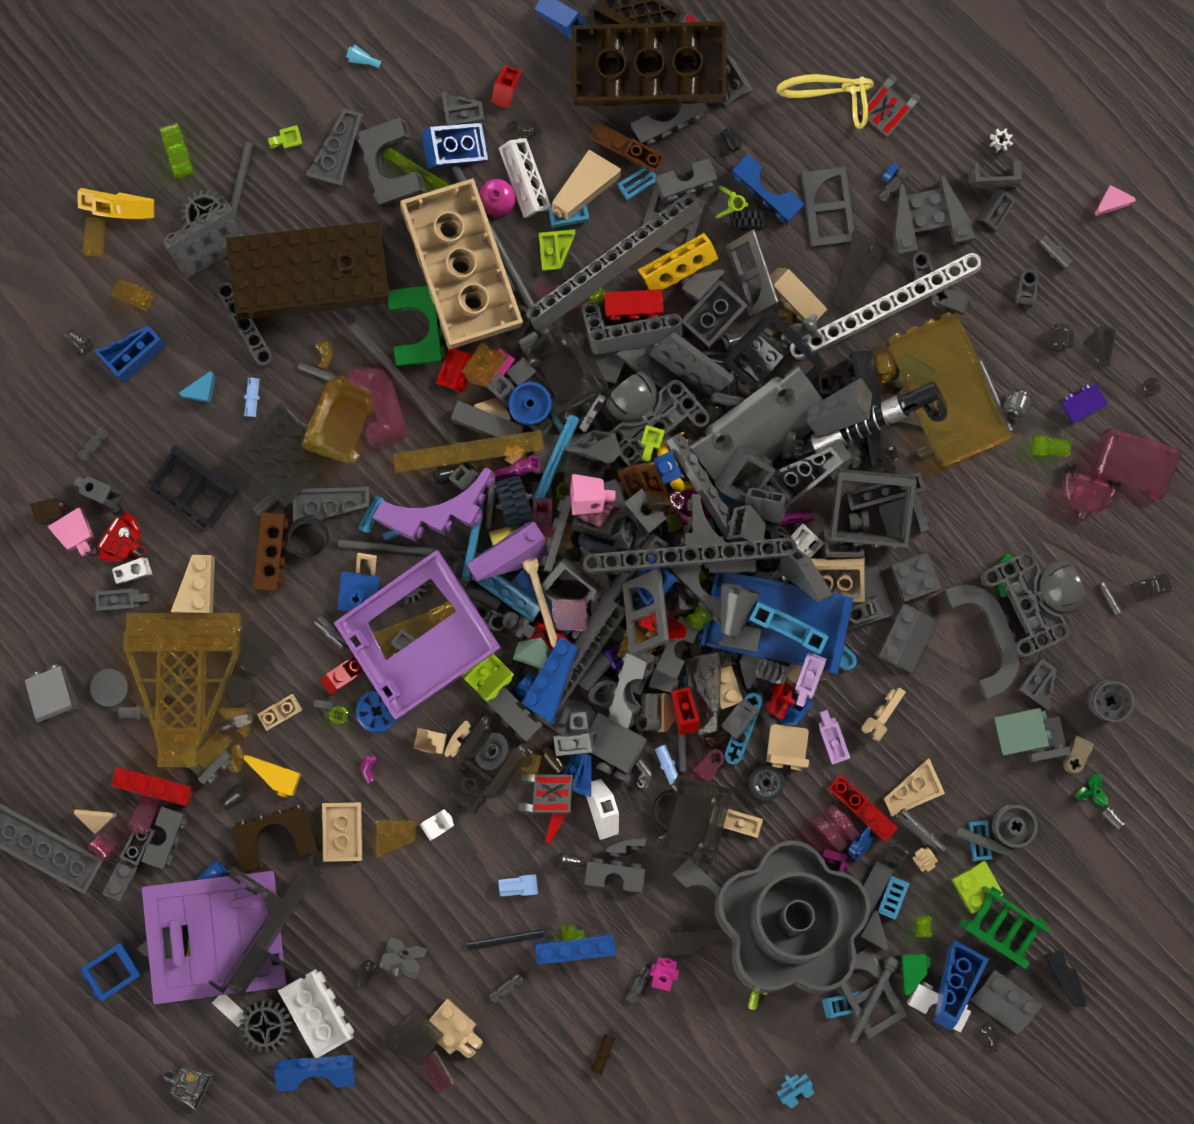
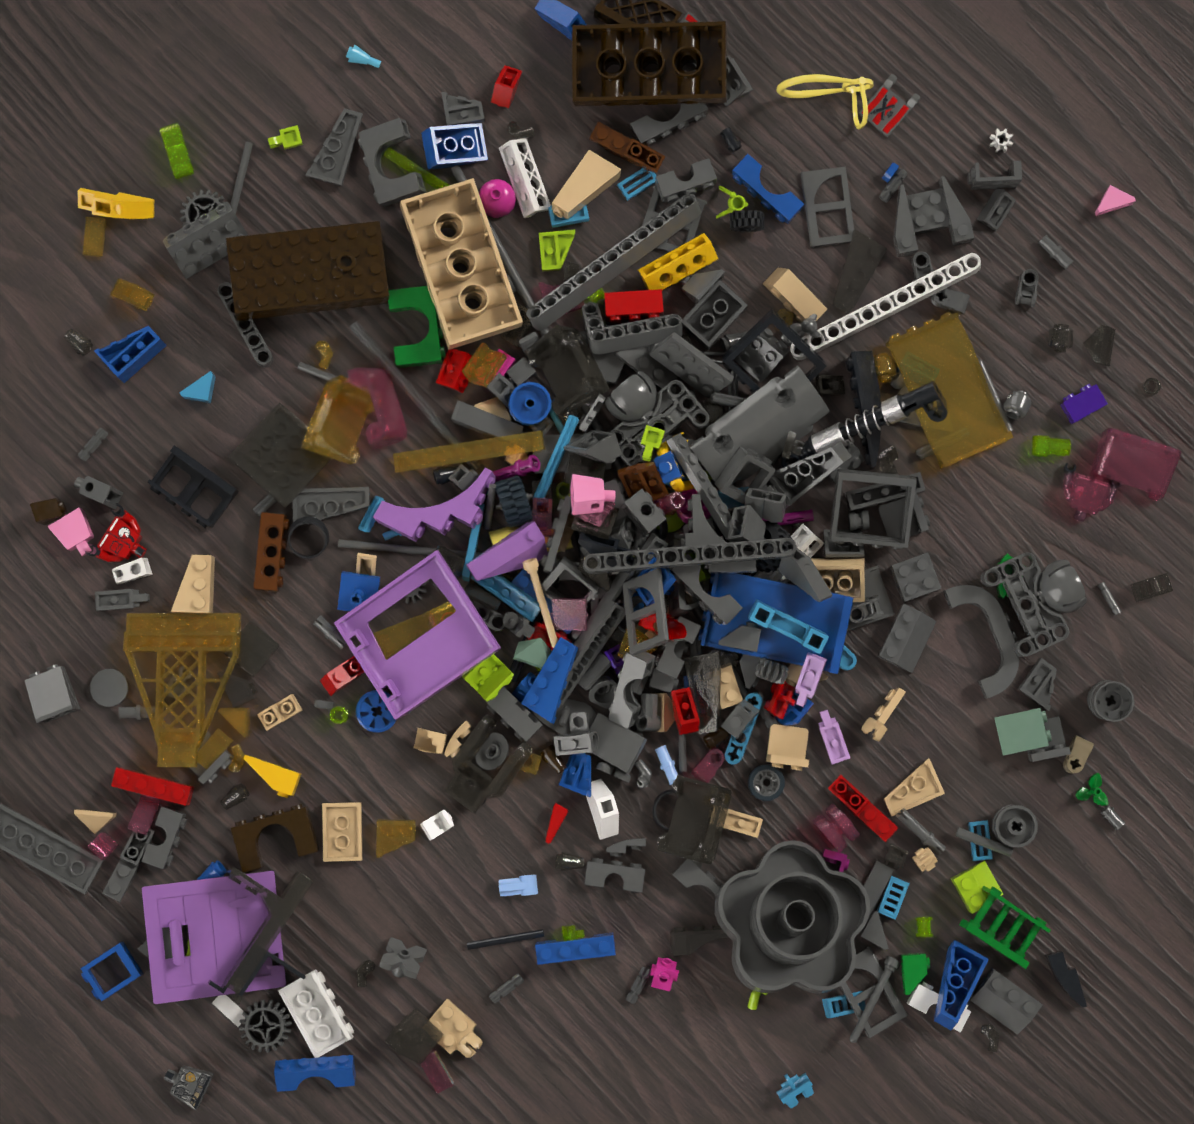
clear smoke axle [215,712,253,735] -> none
light blue pin [244,378,260,417] -> none
magenta arm [360,754,377,784] -> none
dark grey tile [390,628,416,651] -> none
flag [518,773,573,814] -> none
dark brown pin [591,1034,616,1075] -> none
dark brown slope [646,490,671,511] -> none
clear neon green wheel [687,606,711,631] -> none
dark grey cone [721,583,760,639] -> none
dark grey window [726,230,779,317] -> none
dark grey wedge [807,378,872,437] -> none
blue plate [848,827,873,862] -> none

